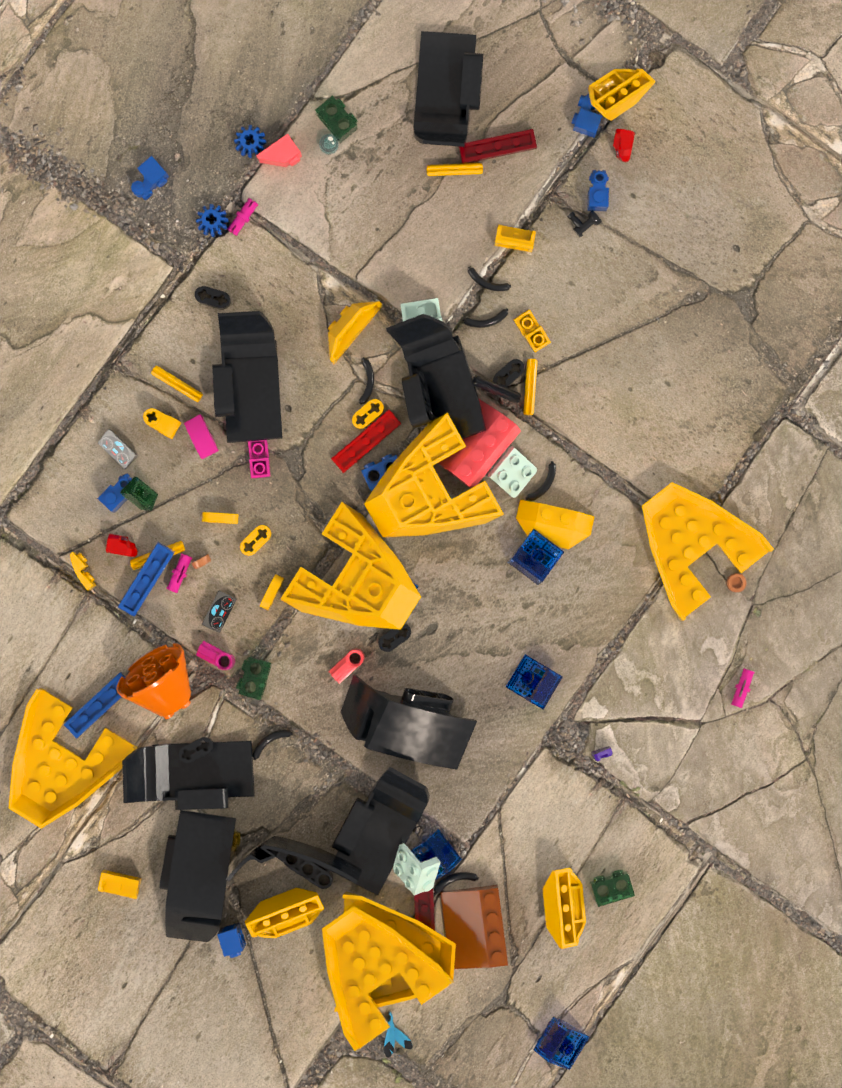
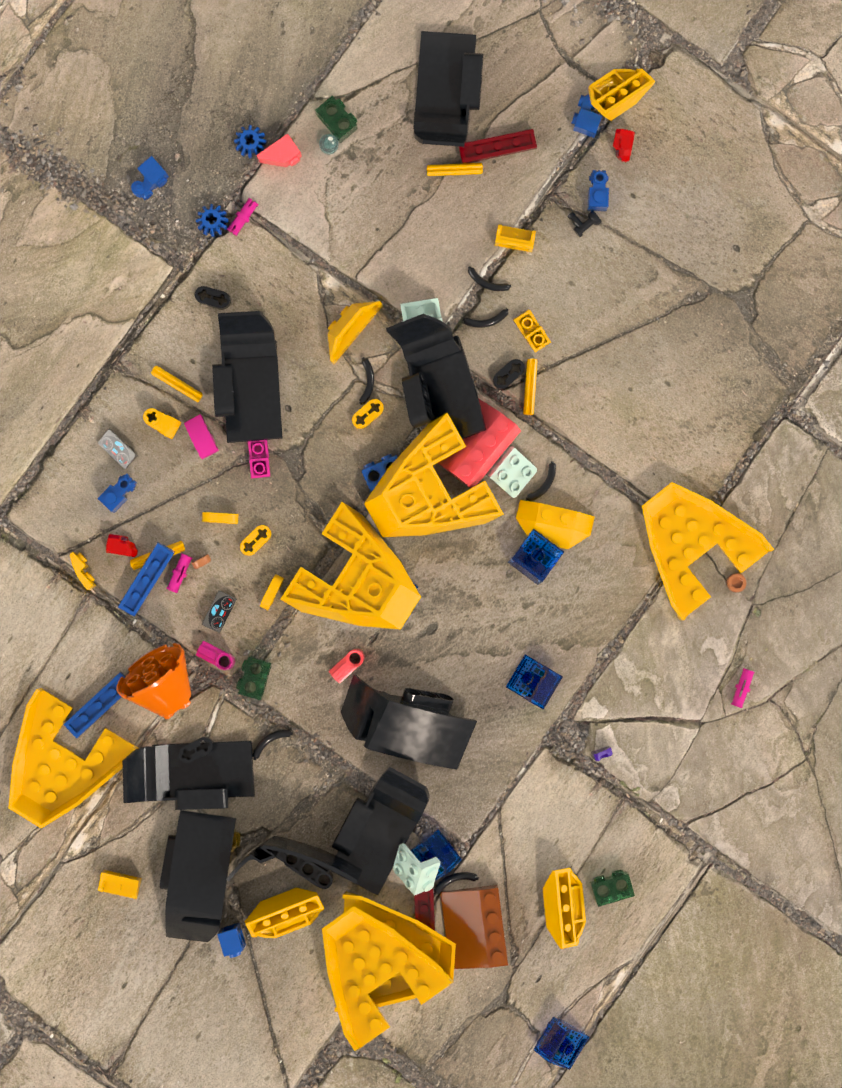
clear green slope [120,477,158,511] -> none
red tile [331,410,401,474] -> none
black beam [379,624,411,652] -> none
dark azure piece [383,1011,413,1058] -> none
black axle [472,375,521,403] -> none

